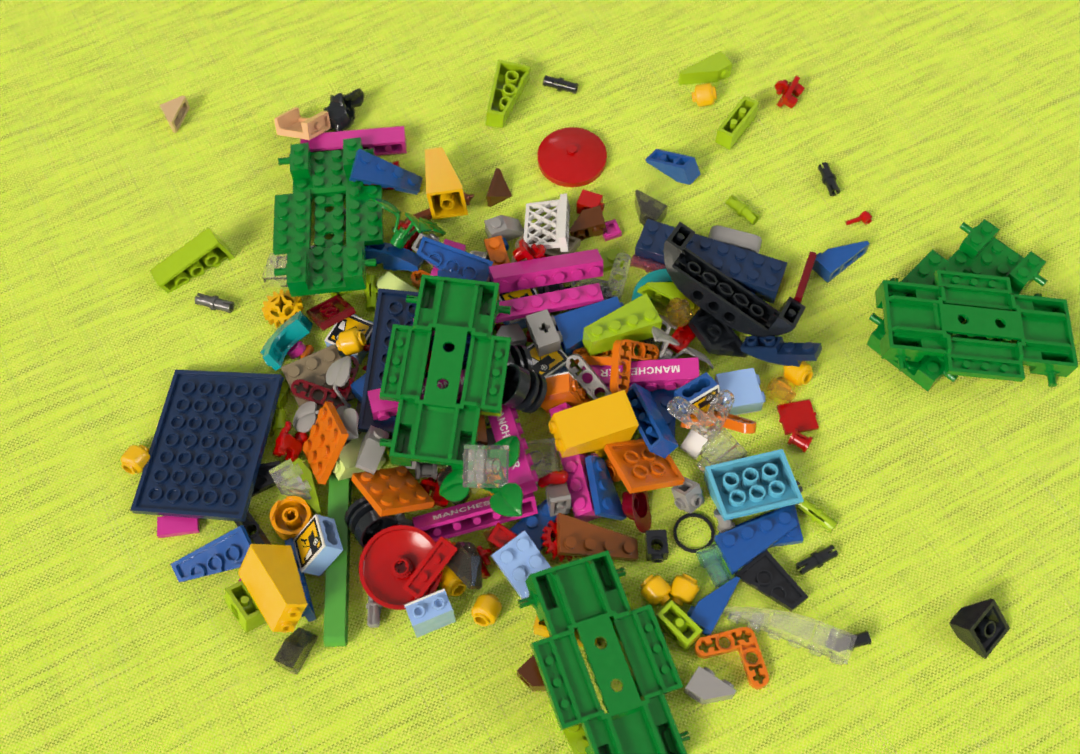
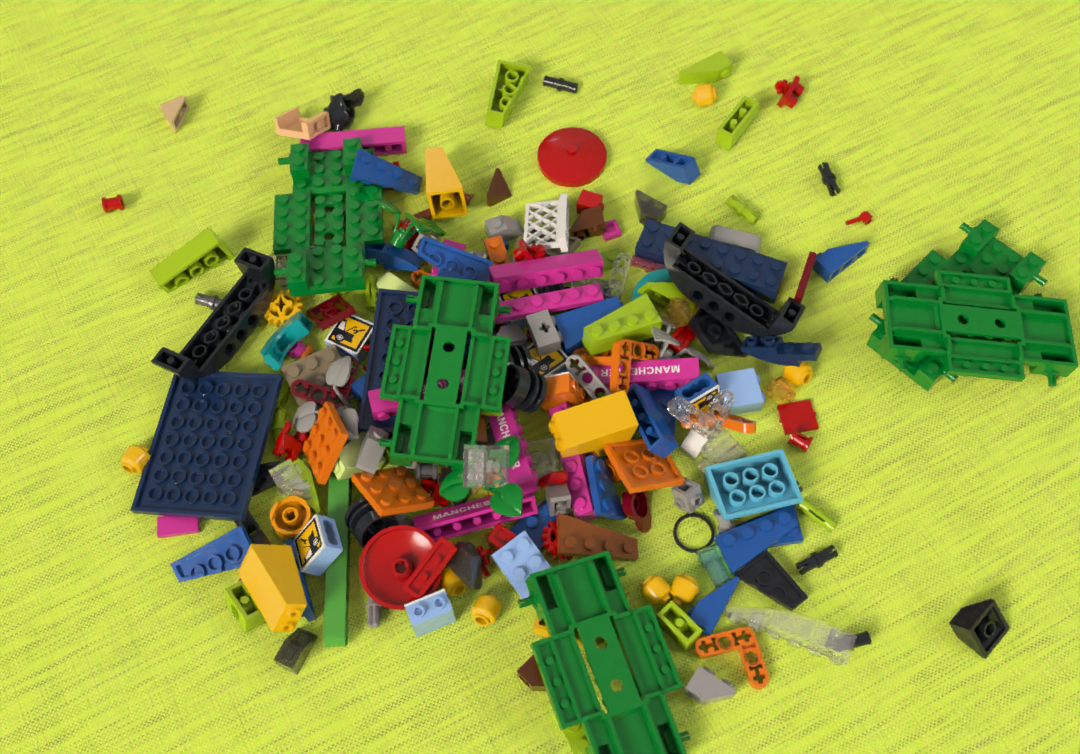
yellow head [336,328,366,356] -> none
black brick [644,529,668,563] -> none
none -> red bush [102,194,125,213]
none -> black slope [151,247,275,379]

